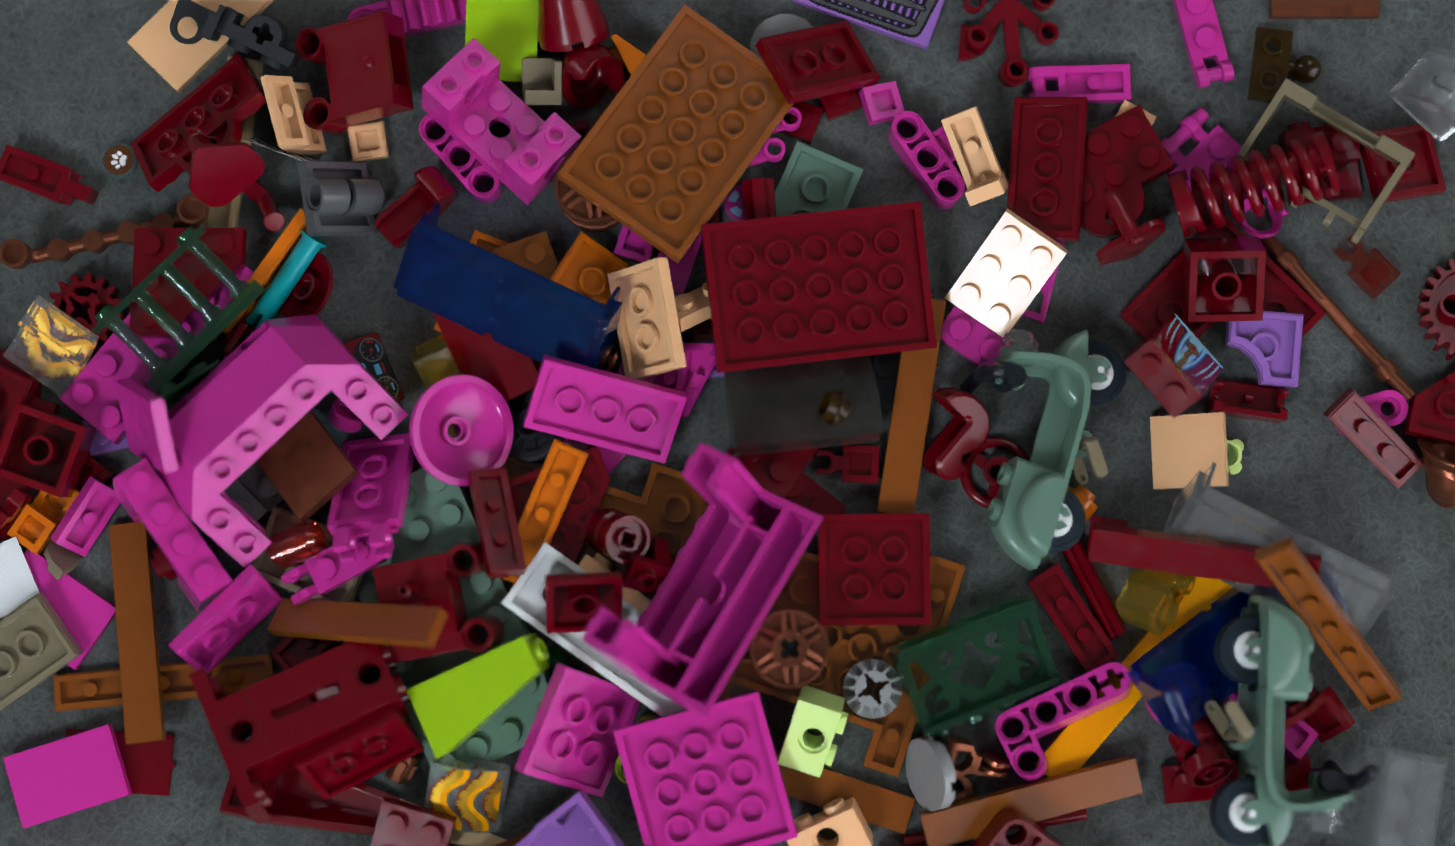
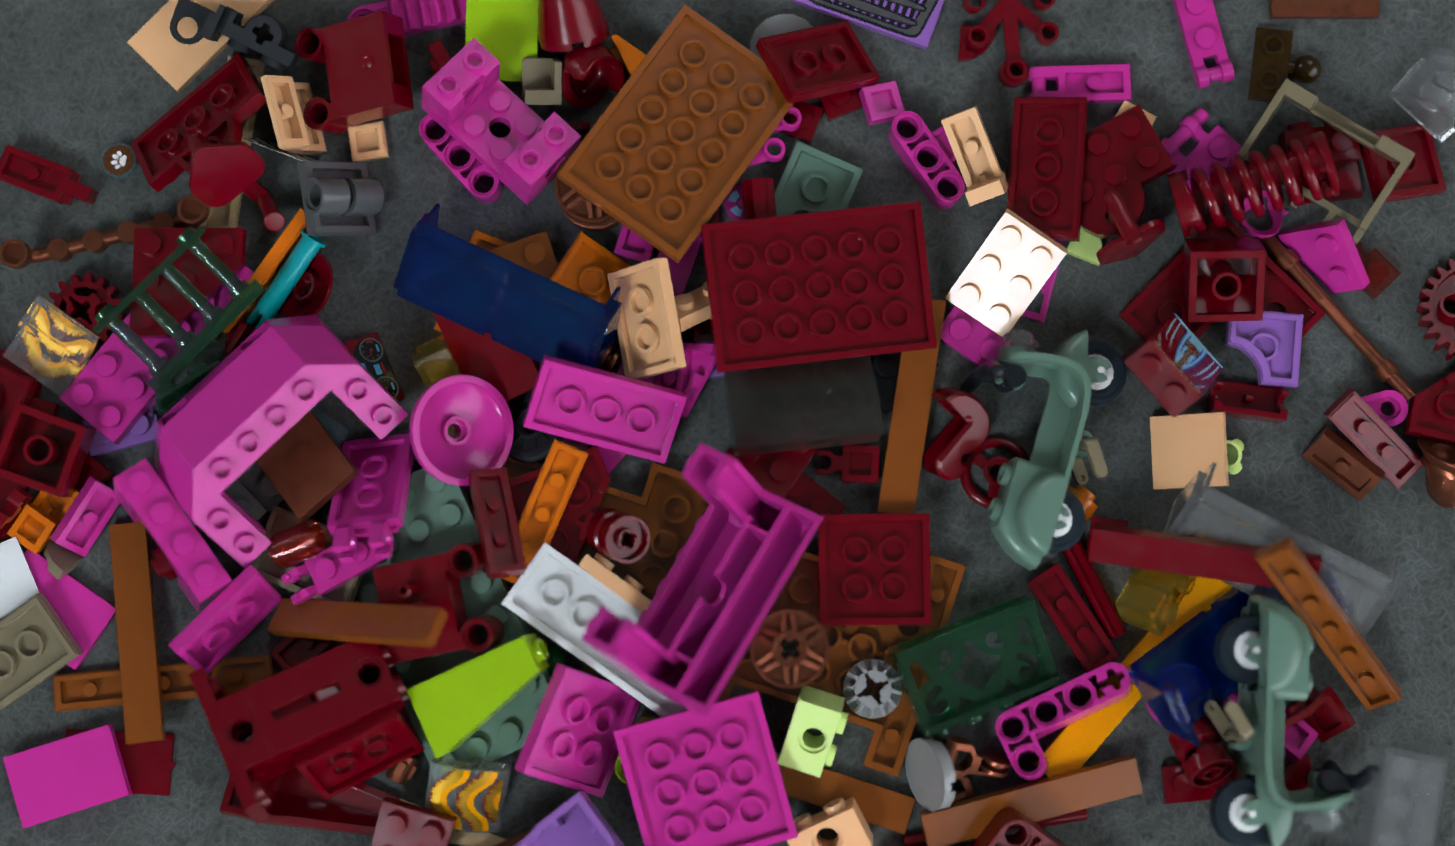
dark pink tile [115,378,178,474] -> none
dark pink tile [328,399,364,433] -> none
dark red animal [375,166,455,248] -> none
dark red slope [545,572,623,633] -> none
dark red bracket [623,536,673,595] -> none
dark brown plate [818,390,850,426] -> none
none -> dark red plate [427,40,451,74]
none -> yellowish green tile [1066,227,1102,266]
none -> dark pink wing [1278,218,1370,294]
none -> copper plate [1301,427,1386,501]

